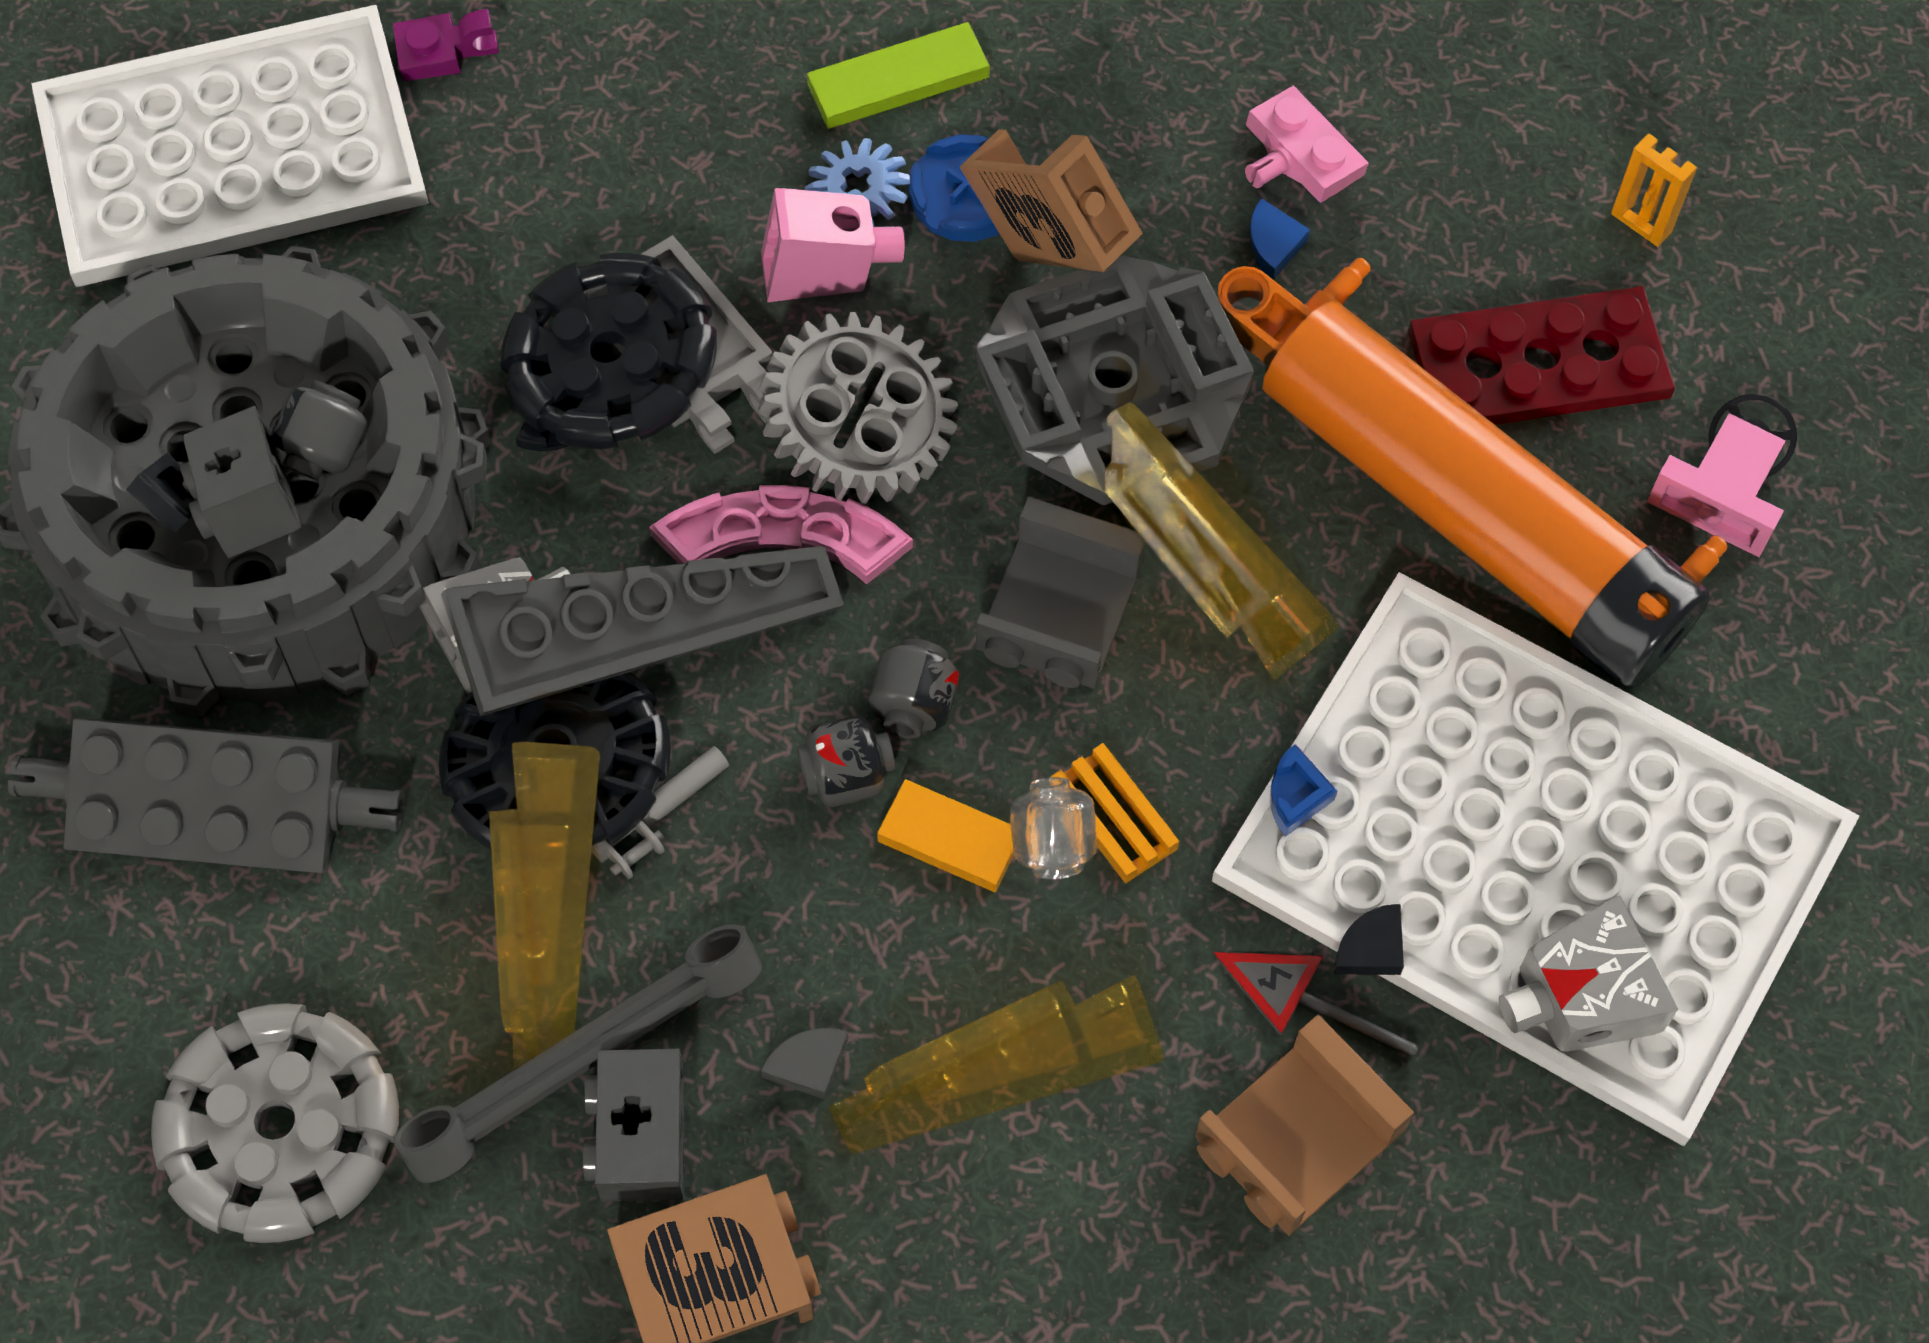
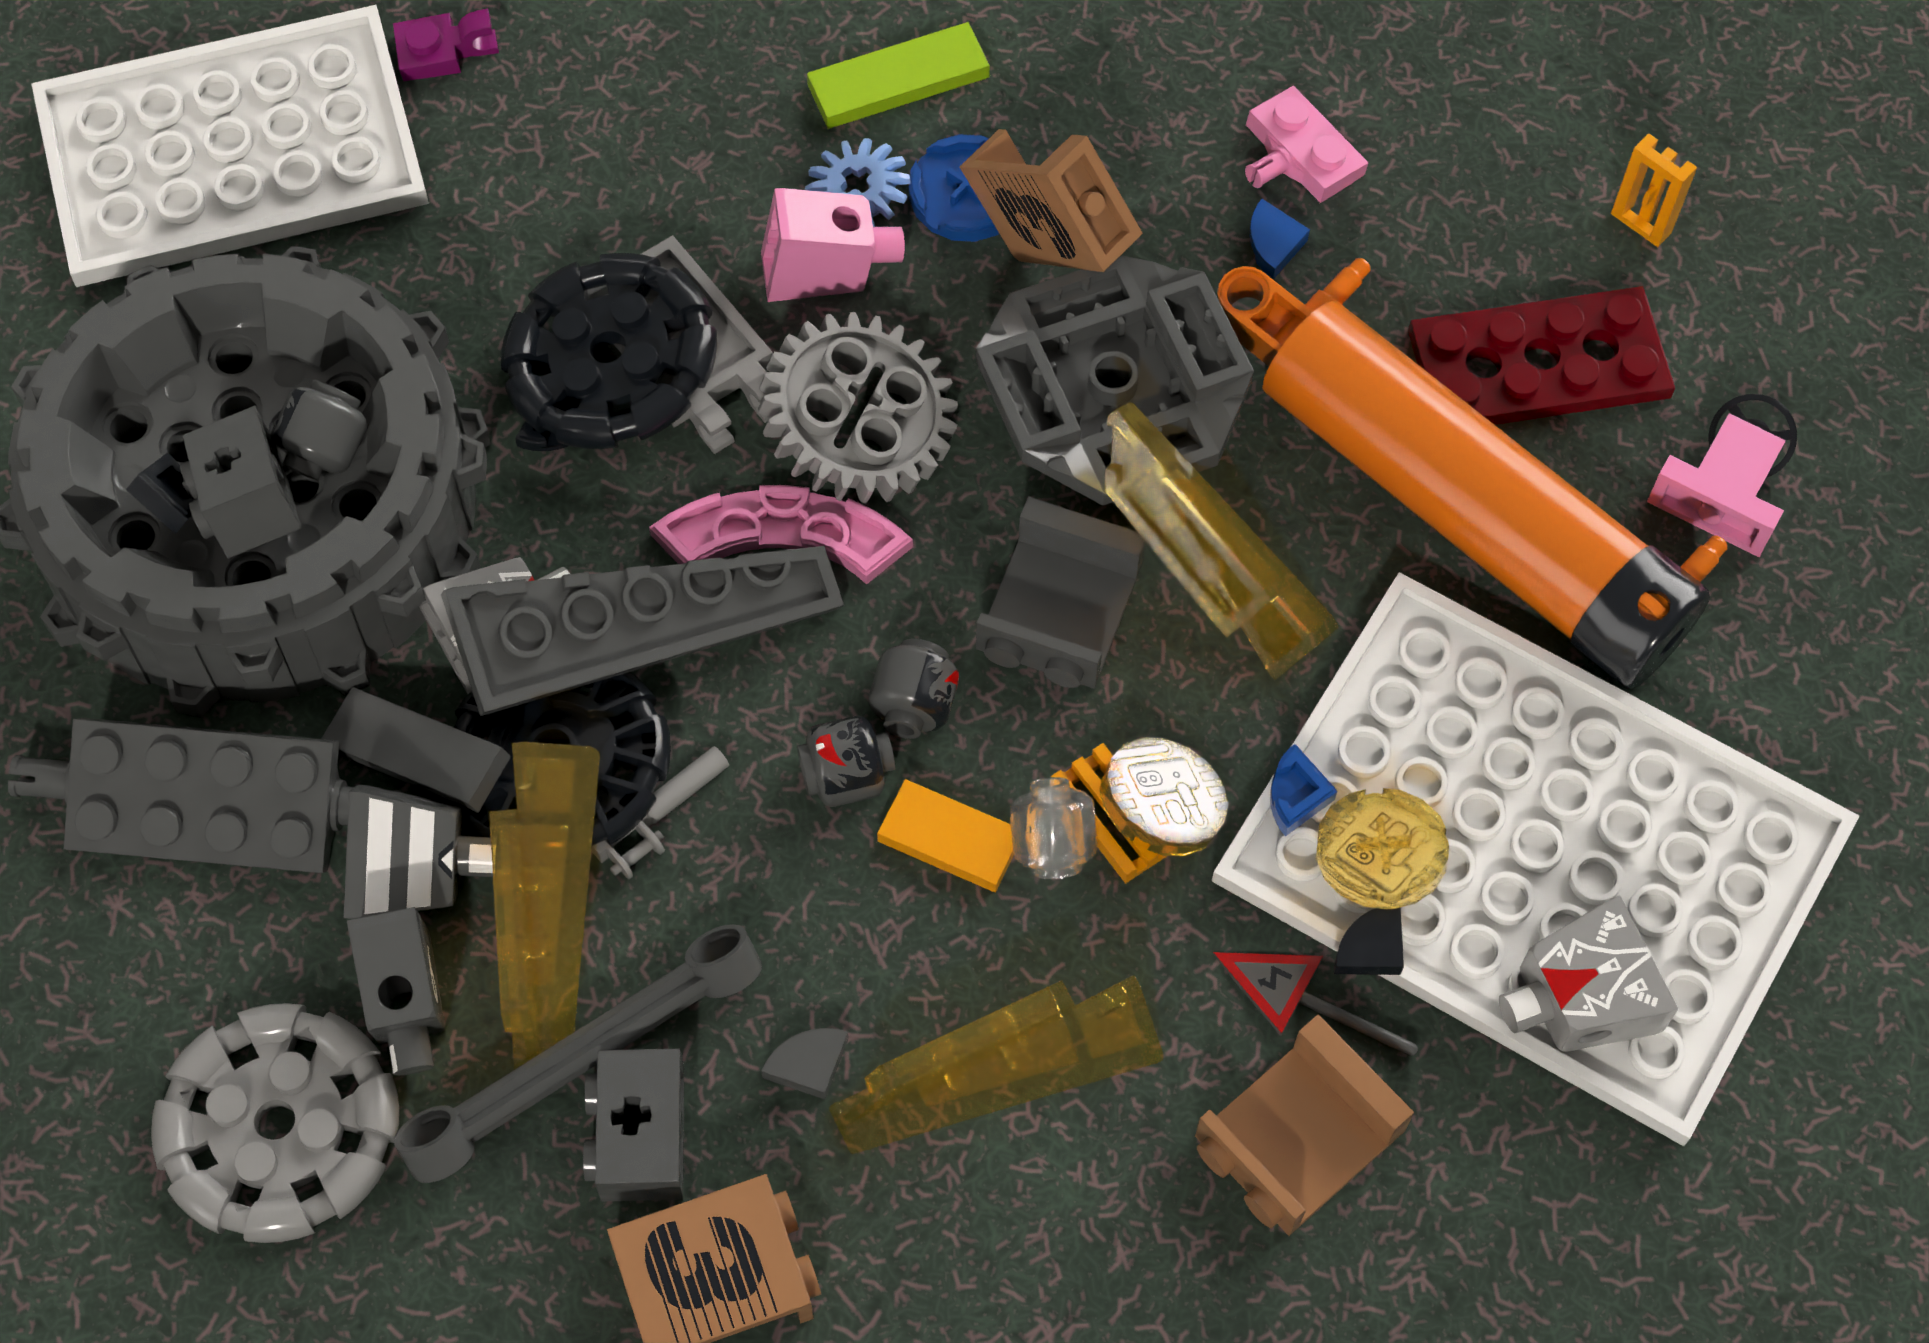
none -> dark grey tile [321,687,511,813]
none -> torso [344,785,499,919]
none -> dark grey torso [347,907,445,1075]
none -> tile [1099,737,1228,856]
none -> clear yellow tile [1316,788,1449,910]

